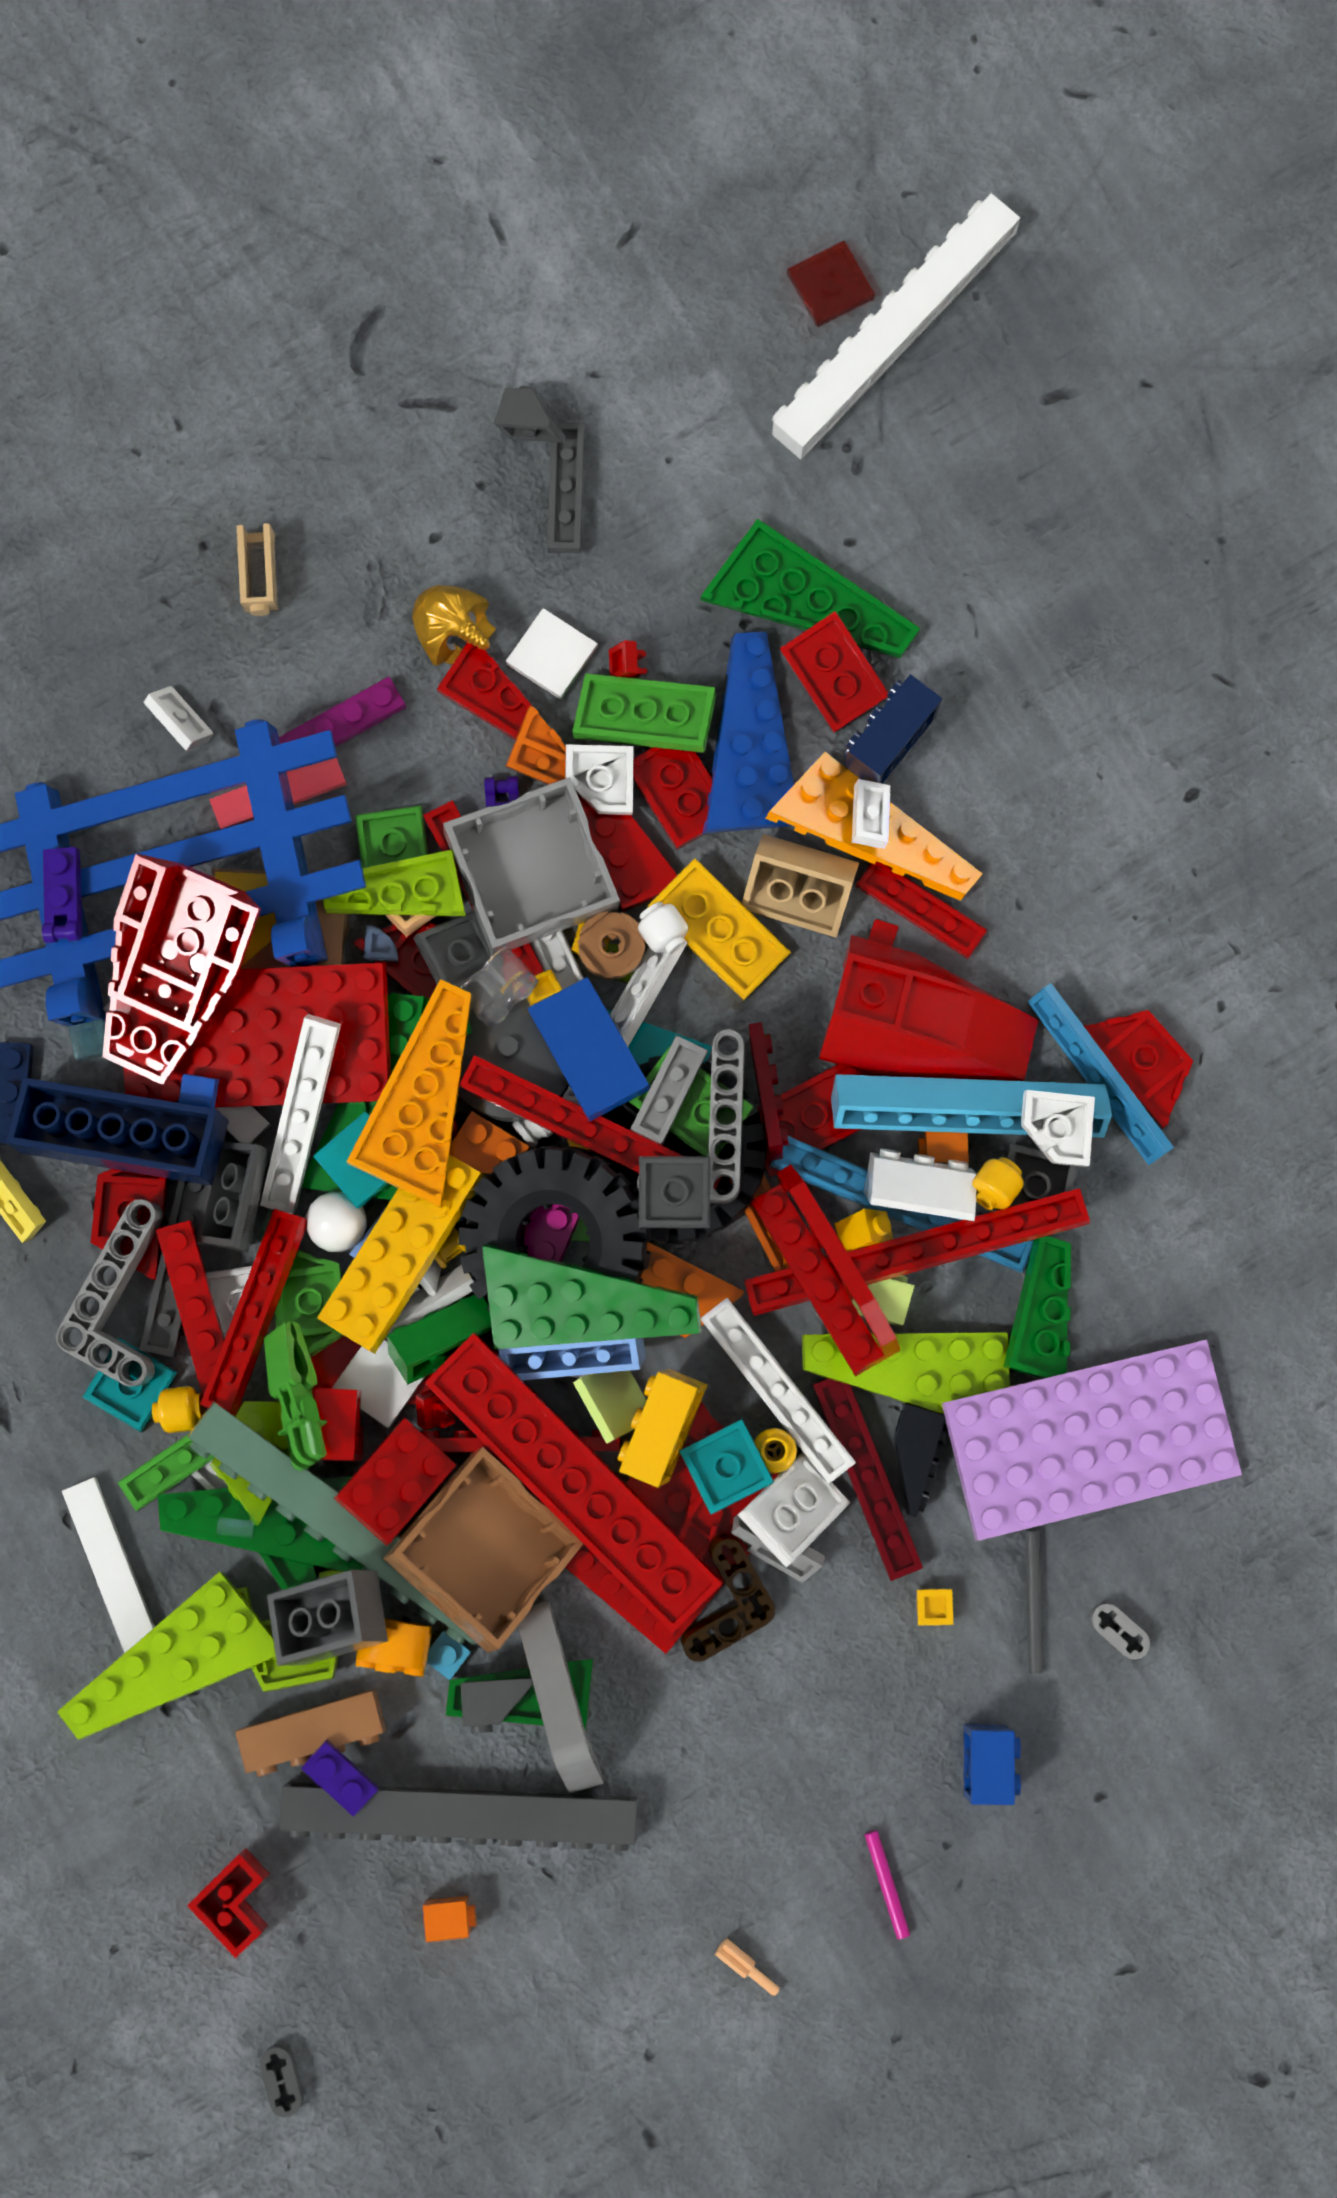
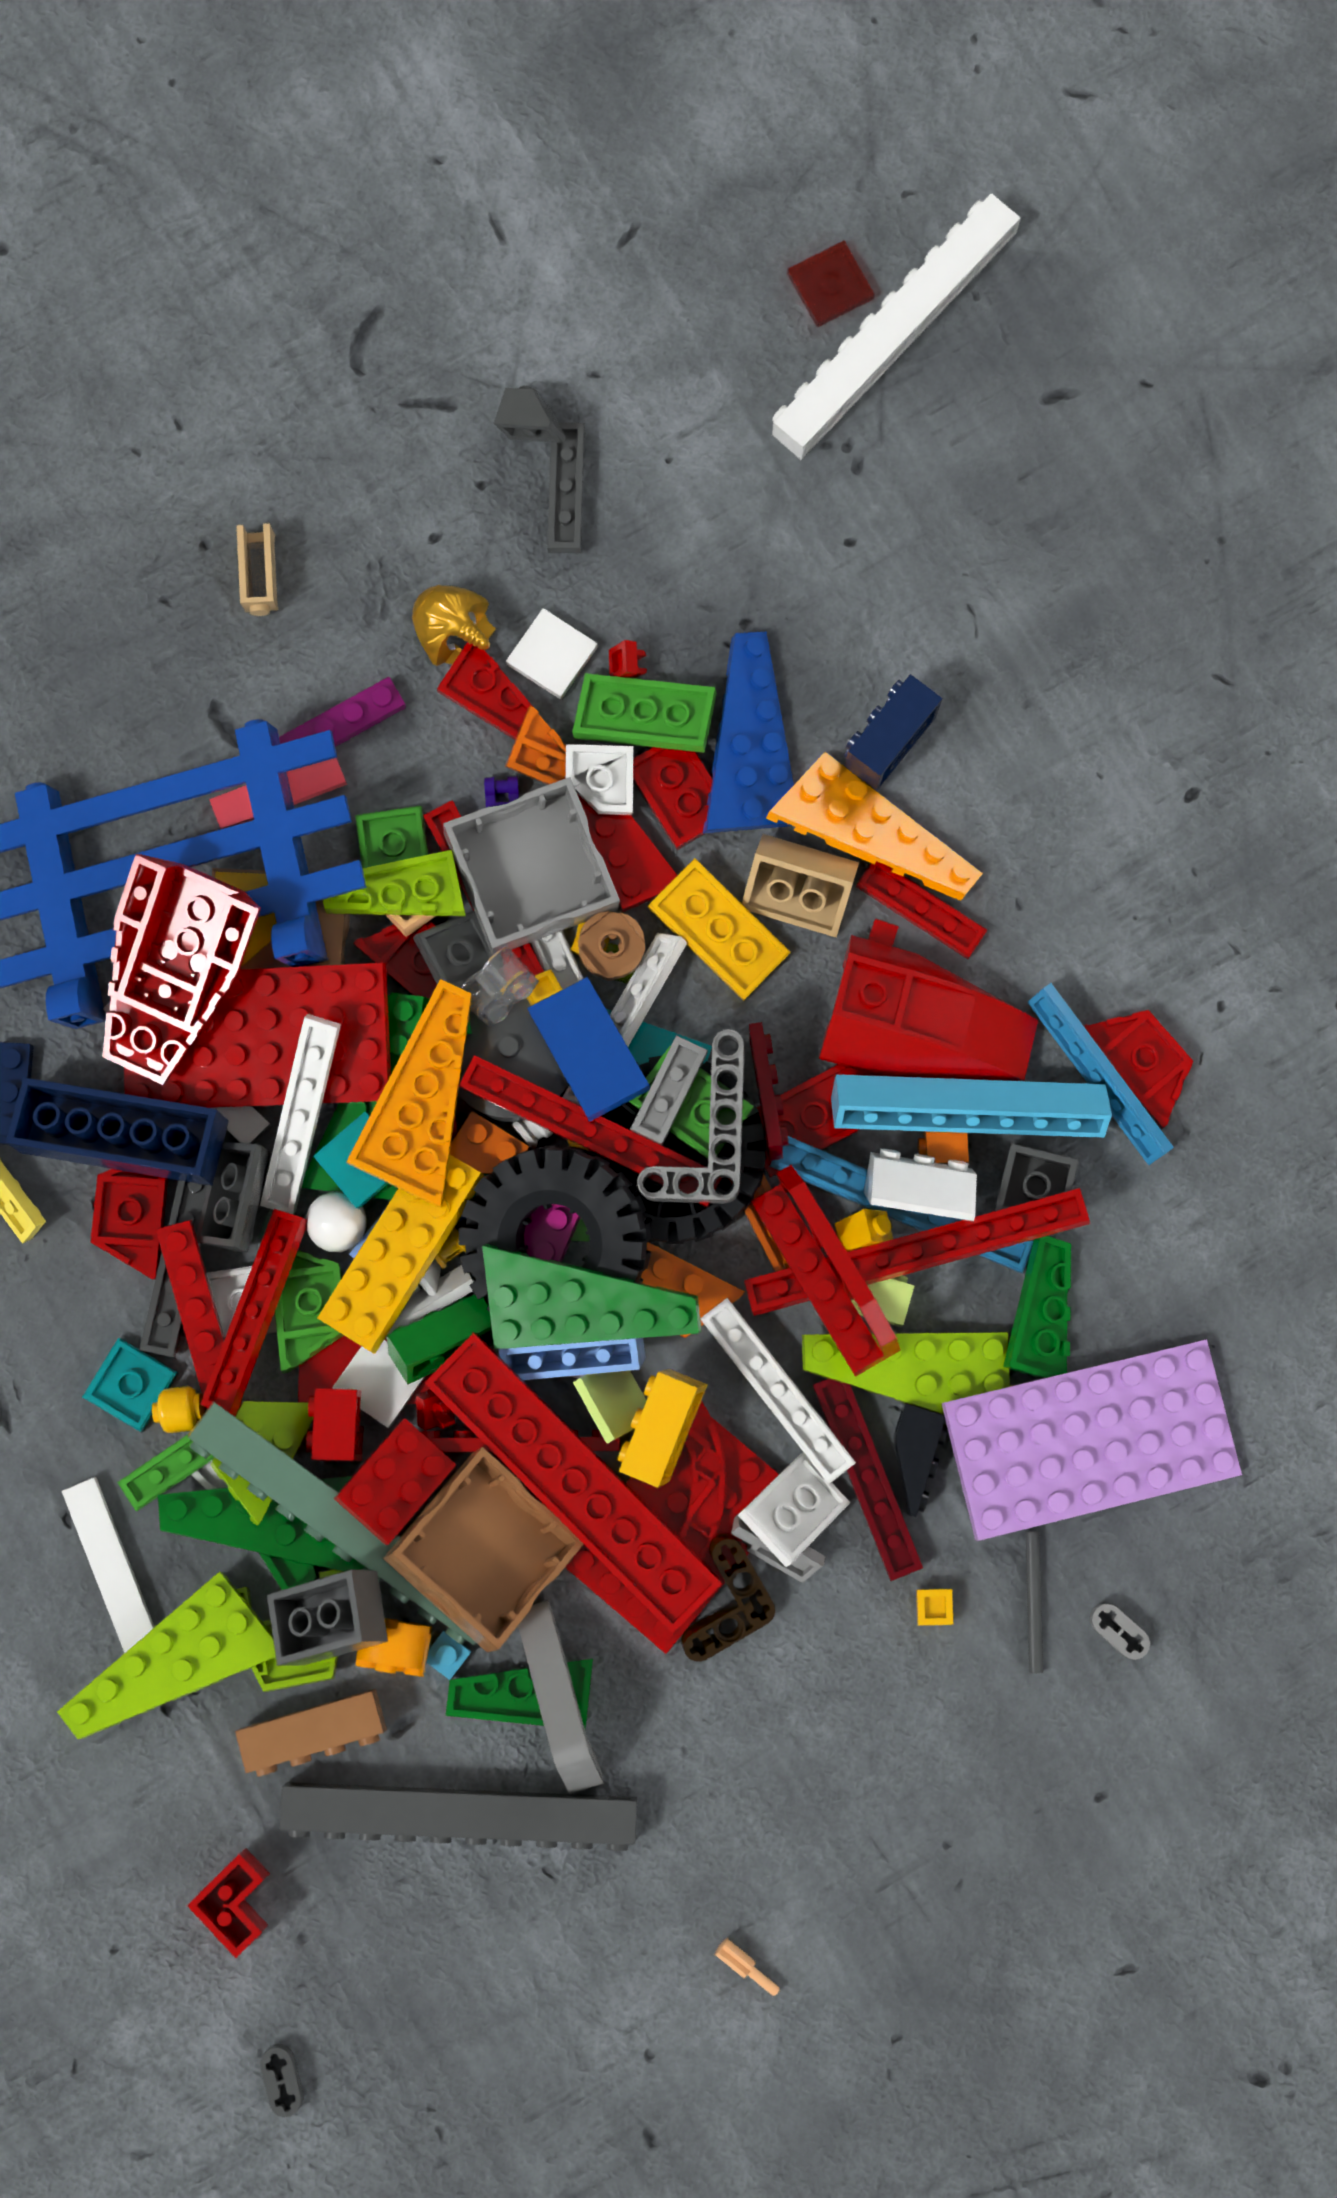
dark purple plate [42,847,82,943] -> none
light grey beam [56,1199,163,1387] -> none
clear light blue plate [68,1019,105,1061] -> none
white plate [144,686,214,751] -> none
blue tile [178,1073,219,1109] -> none
clear light blue tile [216,1518,255,1538] -> none
bright green arm [264,1321,327,1471] -> none
dark purple plate [301,1739,379,1817] -> none
sand blue tile [364,925,399,963] -> none
orange brick [423,1895,477,1942] -> none
dark grey slope [461,1678,533,1733] -> none
white head [638,901,689,954] -> none
dark grey tile [639,1156,710,1228] -> none
teal plate [680,1419,774,1515] -> none
green wing [700,519,920,658] -> none
yellow head [754,1428,797,1474] -> none
red plate [779,611,888,733] -> none
white plate [852,779,890,849] -> none
dark pink bar [864,1830,910,1940] -> none
blue brick [963,1724,1021,1805] -> none
yellow head [972,1157,1024,1210] -> none
white plate [1021,1090,1095,1167] -> none

